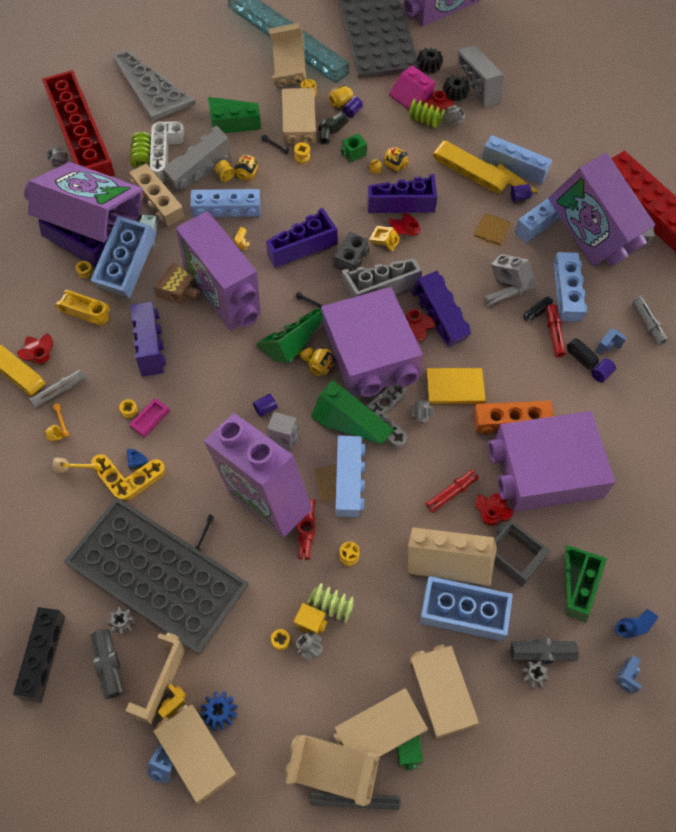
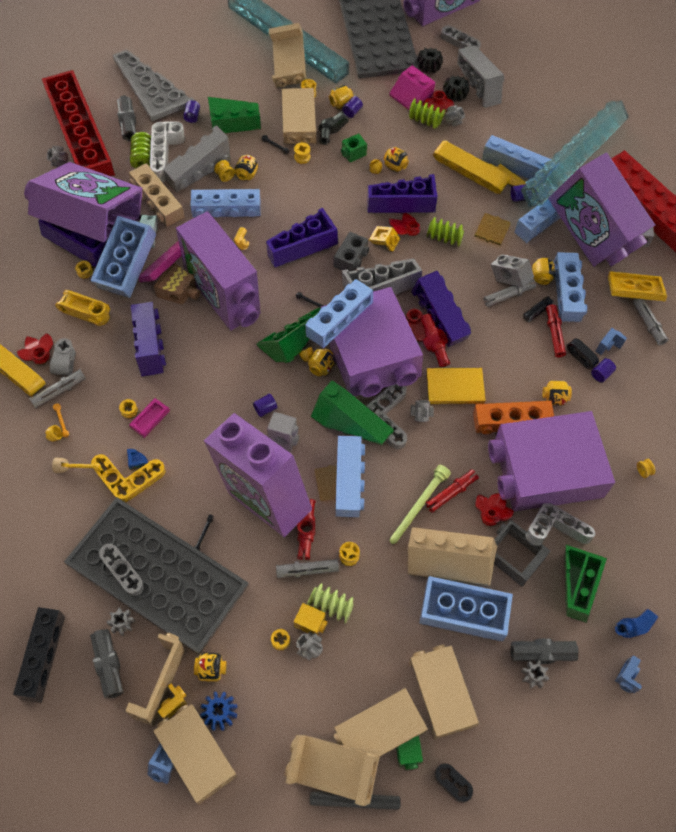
none -> light grey piece [50,338,76,376]
none -> light grey beam [99,544,144,596]
none -> dark grey piece [117,95,137,142]
none -> dark pink tile [138,241,181,282]
none -> dark purple beam [183,100,200,123]
none -> head [194,652,227,682]
none -> light grey pin [276,559,339,579]
none -> light blue brick [305,279,373,348]
none -> yellowish green piece [390,465,451,544]
none -> red pin [420,314,451,367]
none -> lime piece [426,217,465,247]
none -> black beam [434,763,473,803]
none -> light grey beam [441,25,481,50]
none -> clear light blue brick [521,100,629,207]
none -> light grey beam [525,503,595,546]
none -> yellow head [532,258,556,285]
none -> yellow head [542,381,572,405]
none -> yellow tile [607,271,667,302]
none -> yellow bush [637,458,656,478]

